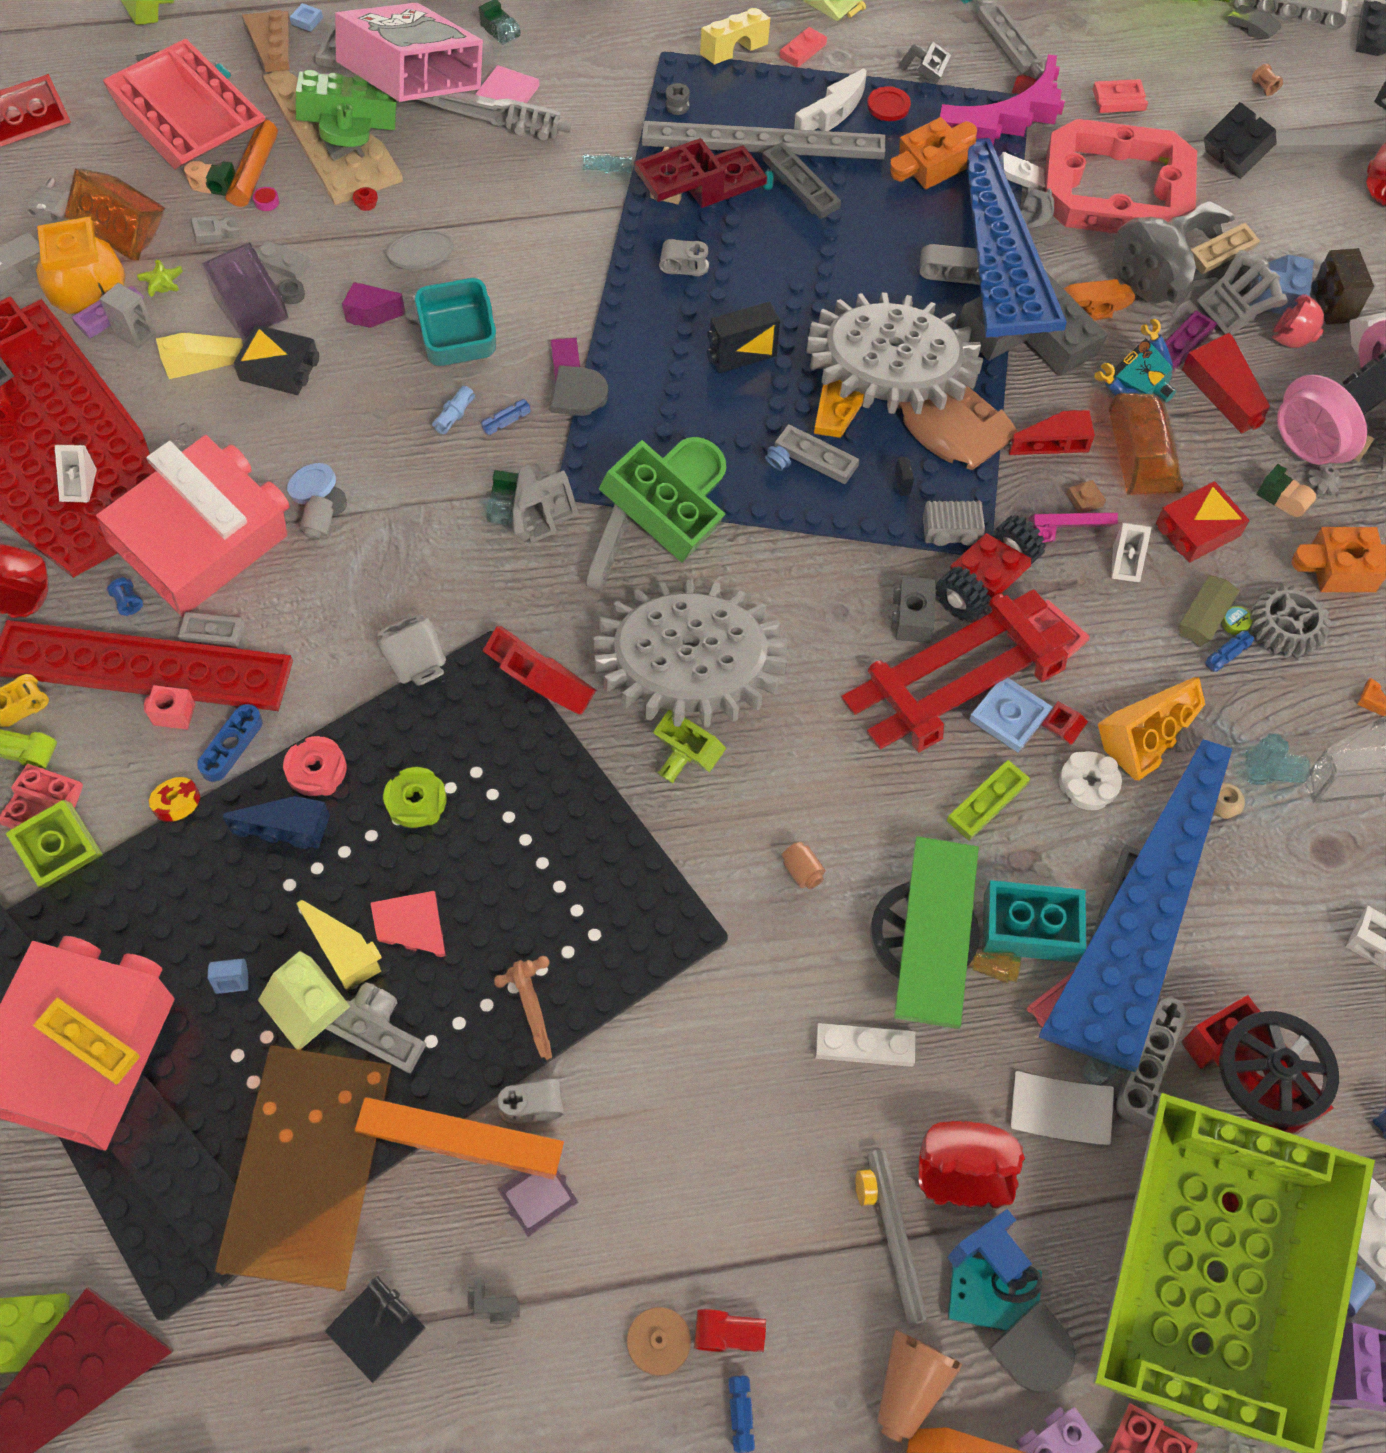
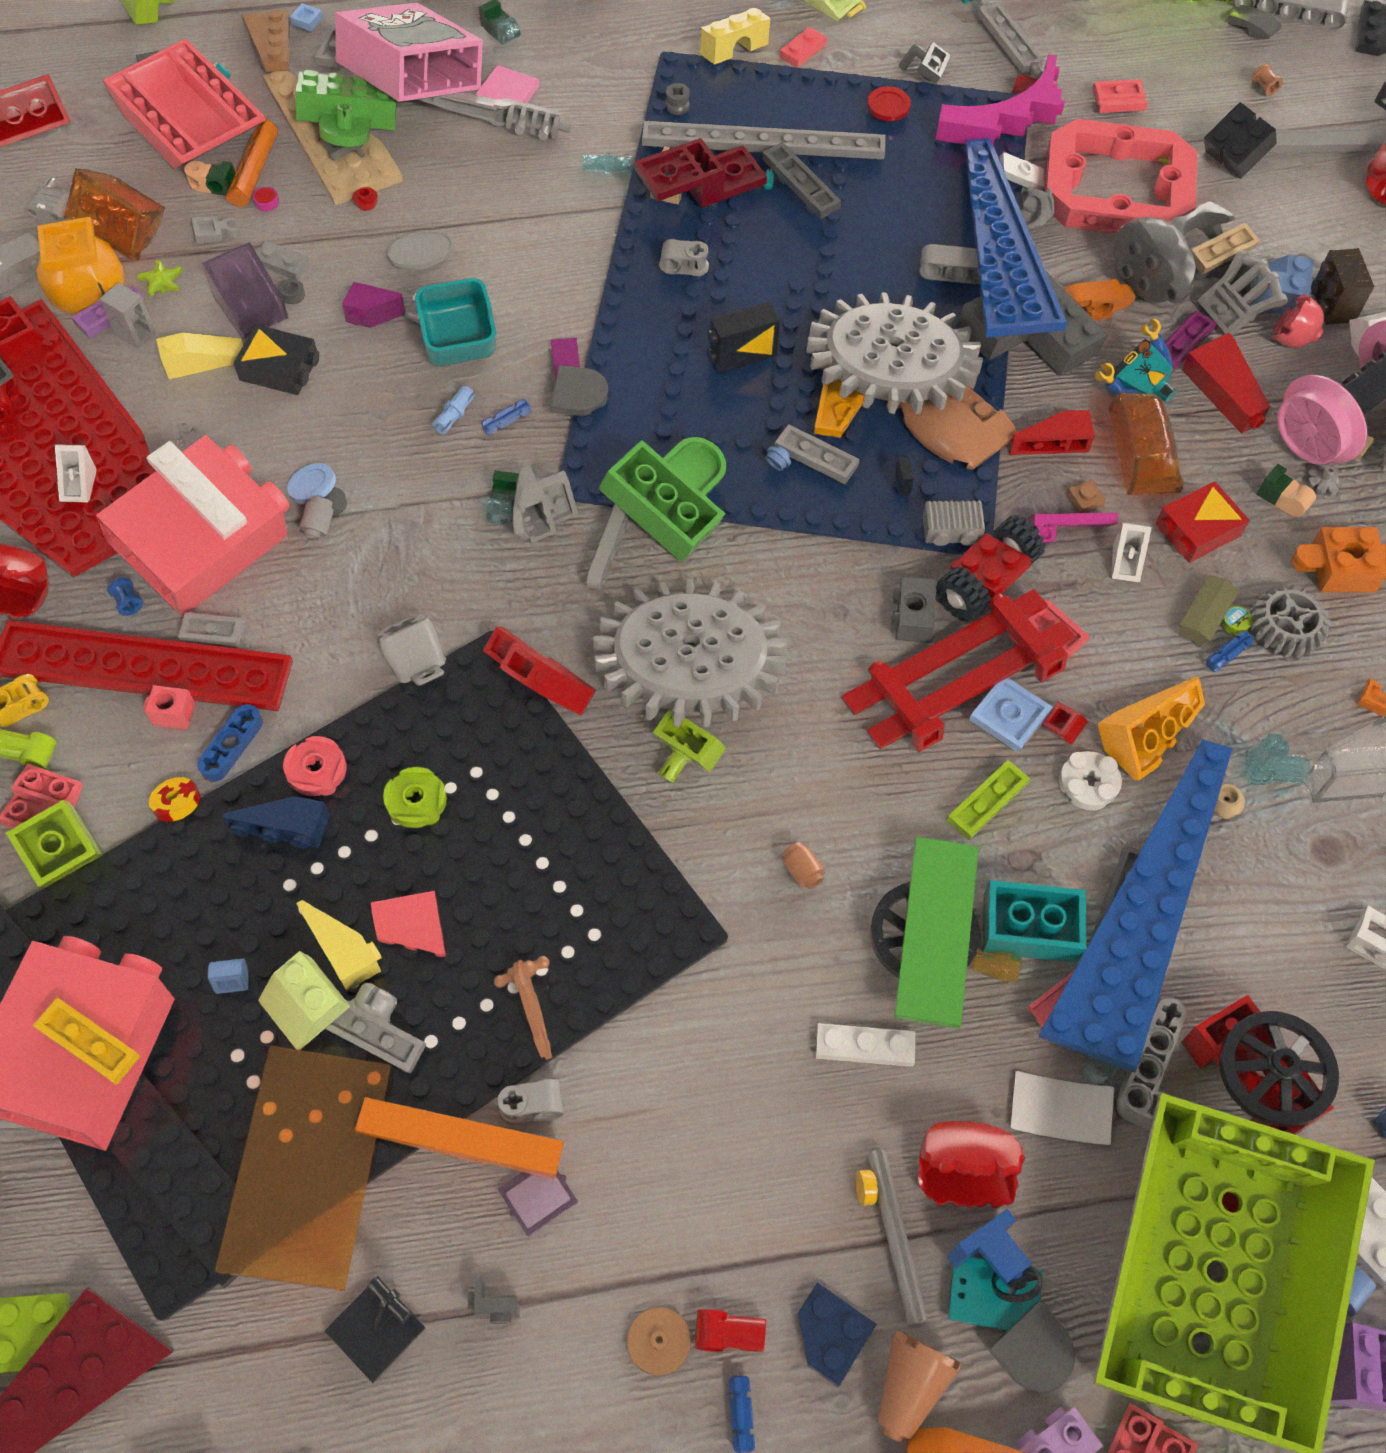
white slope [794,68,867,131] -> none
orange brick [890,117,977,190] -> none
none -> dark blue plate [797,1282,877,1388]

